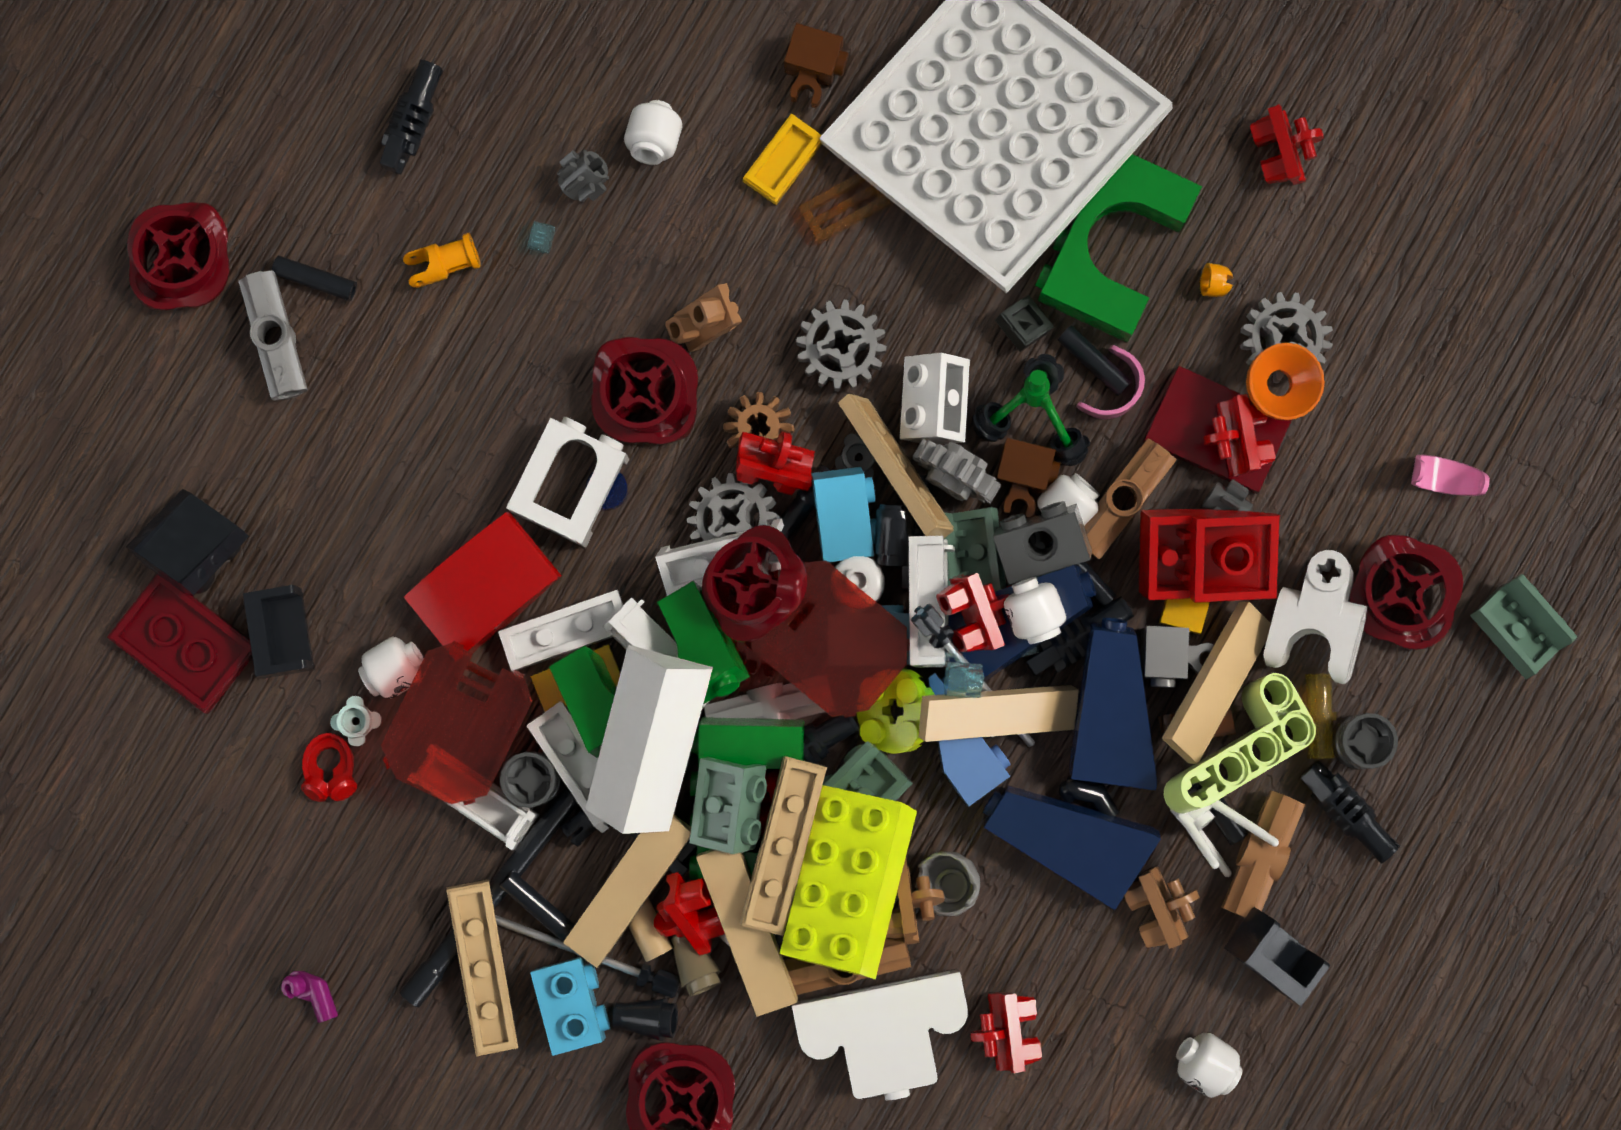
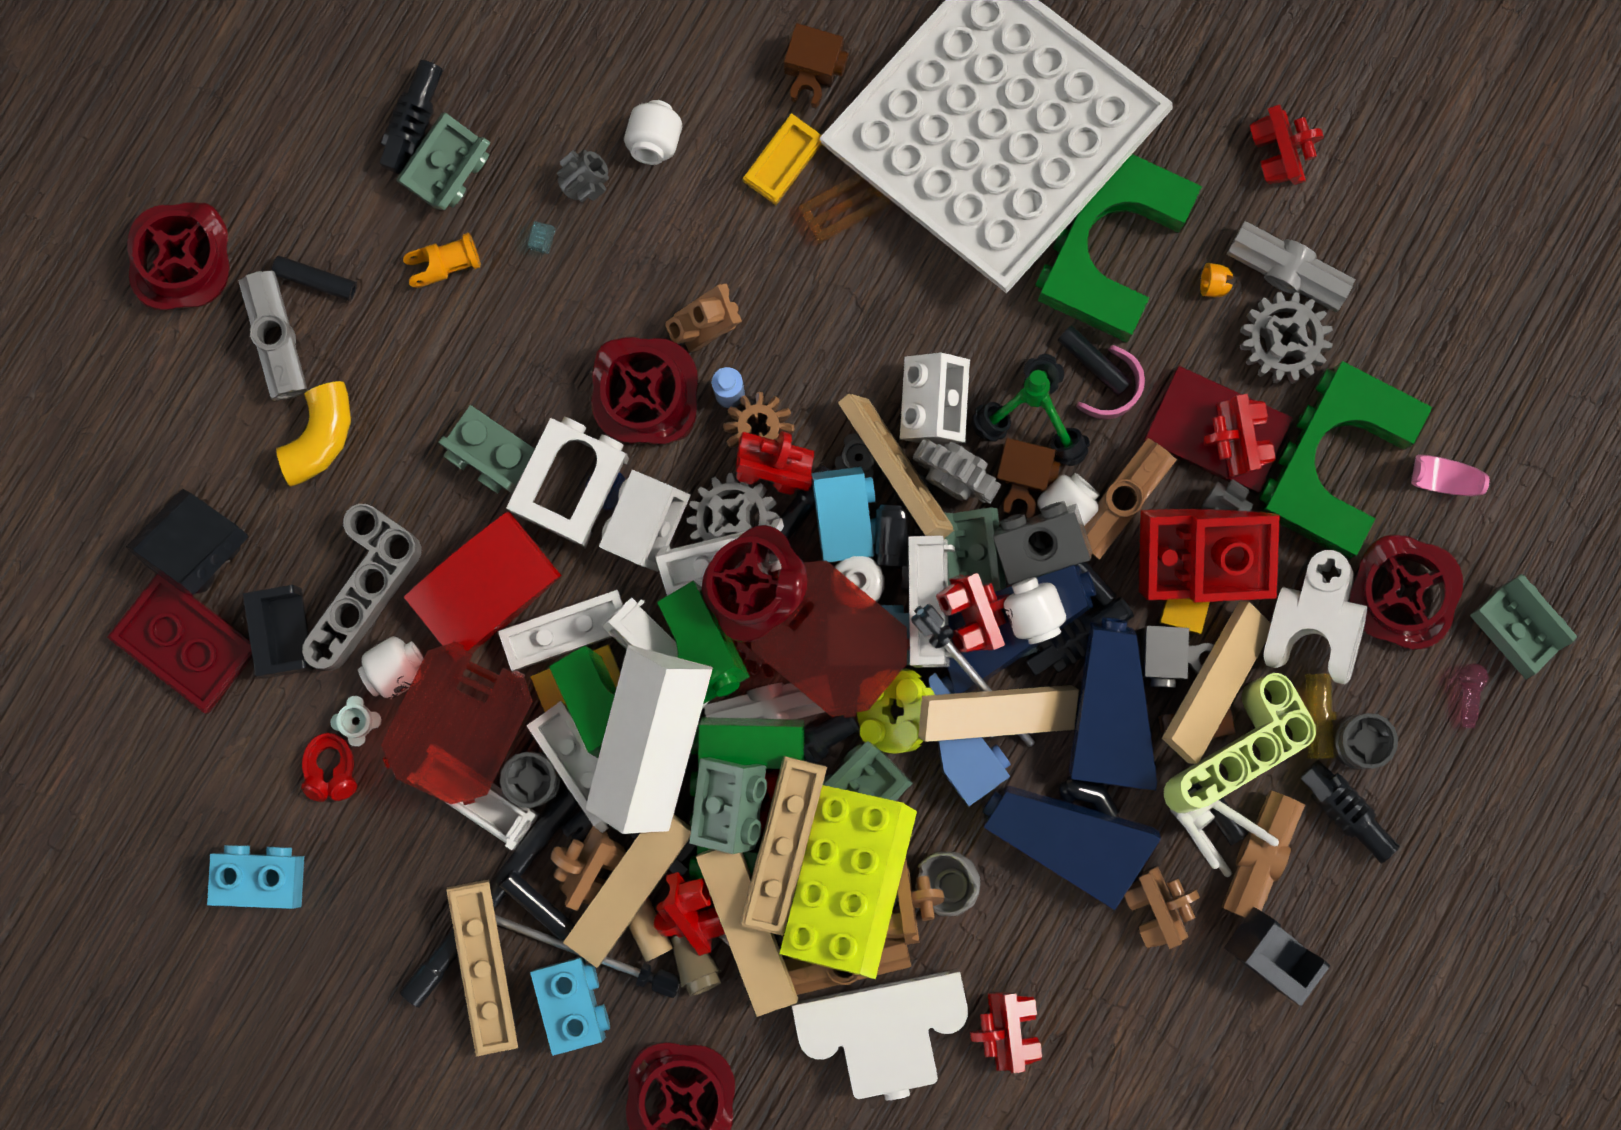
magenta arm [281,971,338,1023] -> none
black cone [613,998,678,1041] -> none
light grey gear [796,299,887,392] -> none
clear light blue hose [944,661,984,698] -> none
pearl dark grey tile [995,295,1054,352] -> none
white head [1176,1033,1242,1098] -> none
orange piece [1246,343,1325,420] -> none
none -> medium azure brick [207,845,304,909]
none -> yellow cylinder [276,381,351,487]
none -> light grey beam [302,504,422,671]
none -> sand green bracket [396,113,491,210]
none -> sand green bracket [438,405,535,494]
none -> medium nougat hips [550,826,626,911]
none -> white brick [599,470,690,572]
none -> light blue cylinder [712,367,745,408]
none -> light grey piece [1226,221,1356,313]
none -> green arch [1258,361,1433,559]
none -> clear pink piece [1458,663,1489,728]

